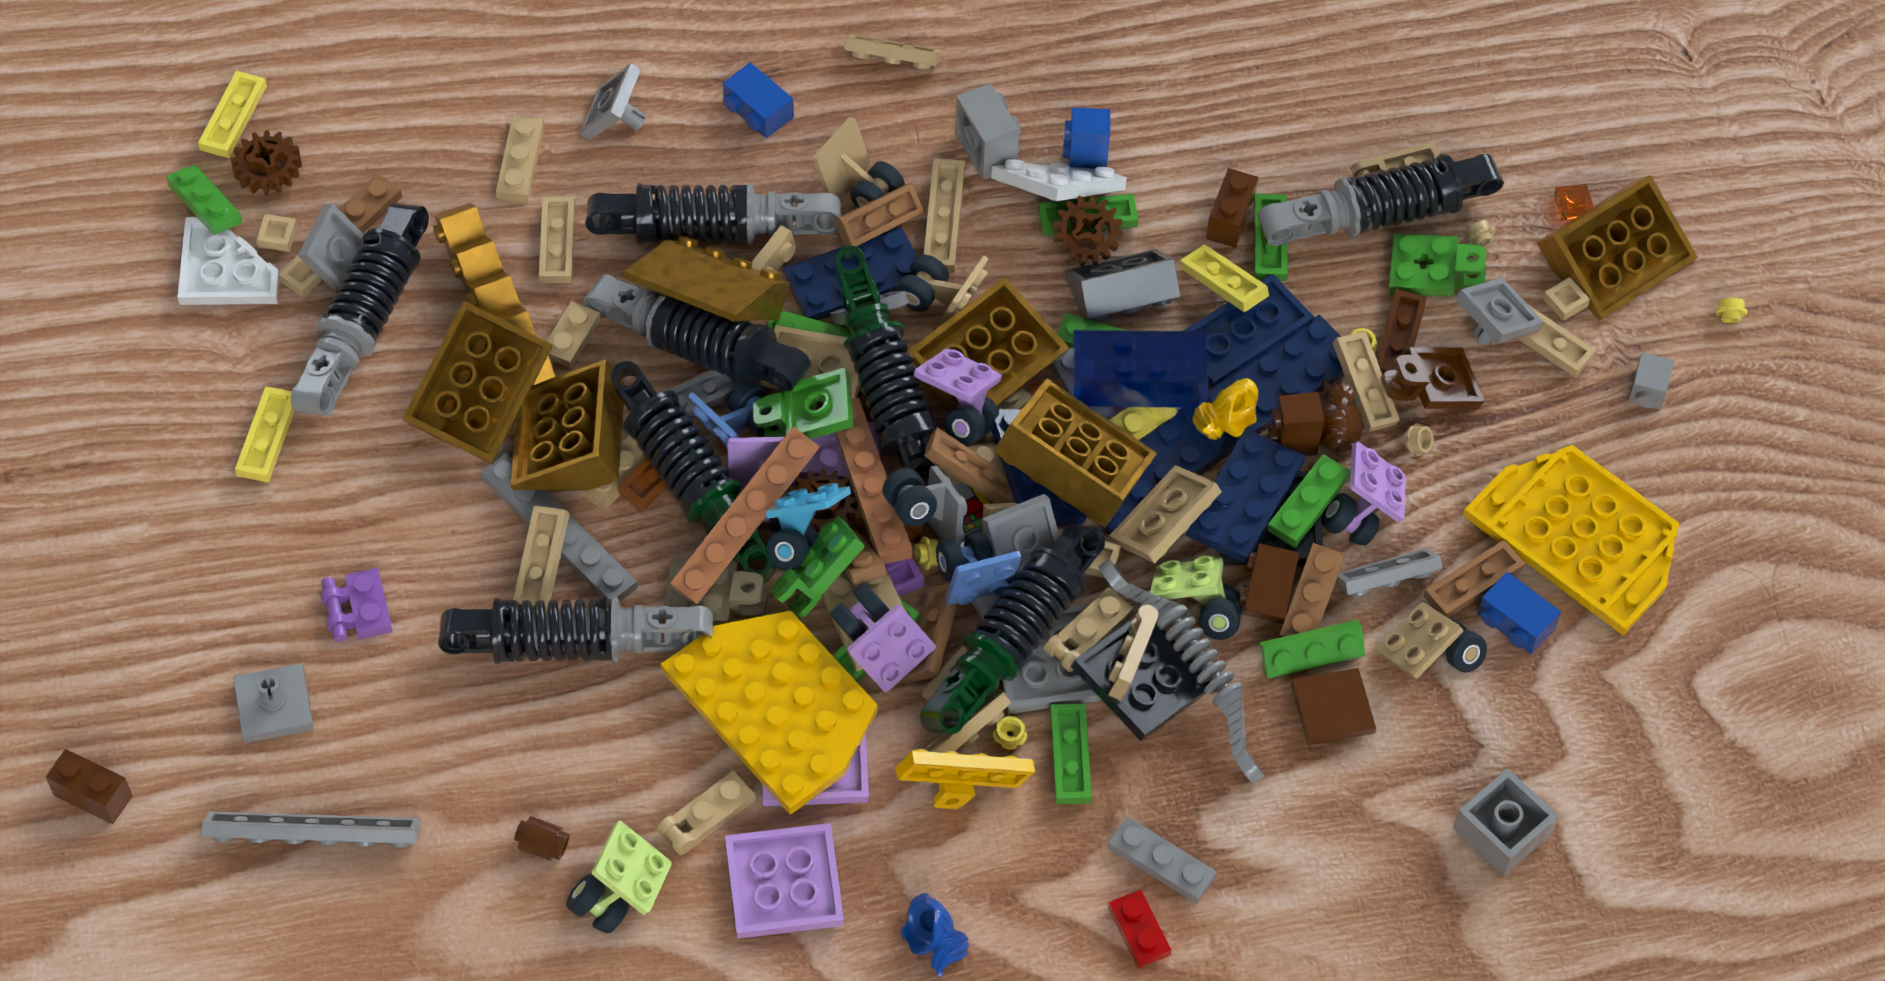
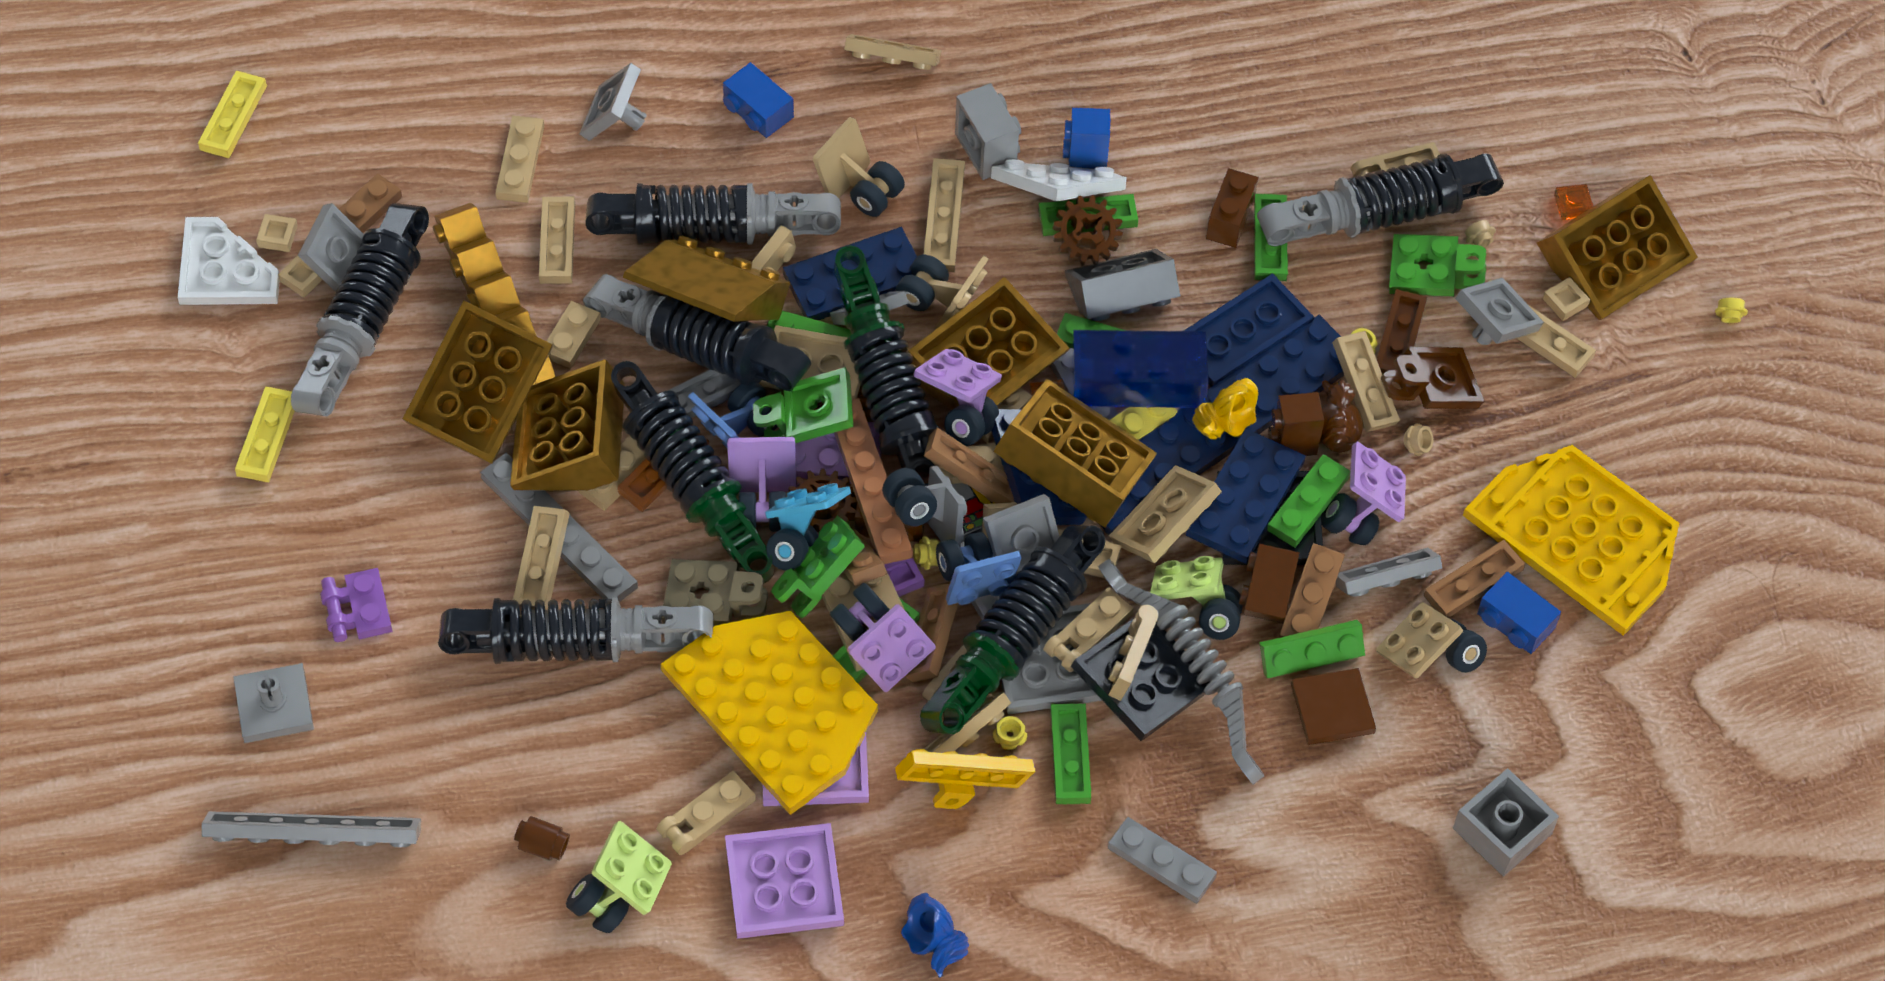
reddish brown brick [46,749,132,824] -> none
bright green plate [166,165,242,235] -> none
reddish brown gear [231,130,302,195] -> none
nougat plate [669,426,820,606] -> none
medium nougat plate [834,183,924,246] -> none
red plate [1108,889,1171,968] -> none
light yellow plate [1180,244,1269,312] -> none
light grey brick [1628,352,1674,410] -> none

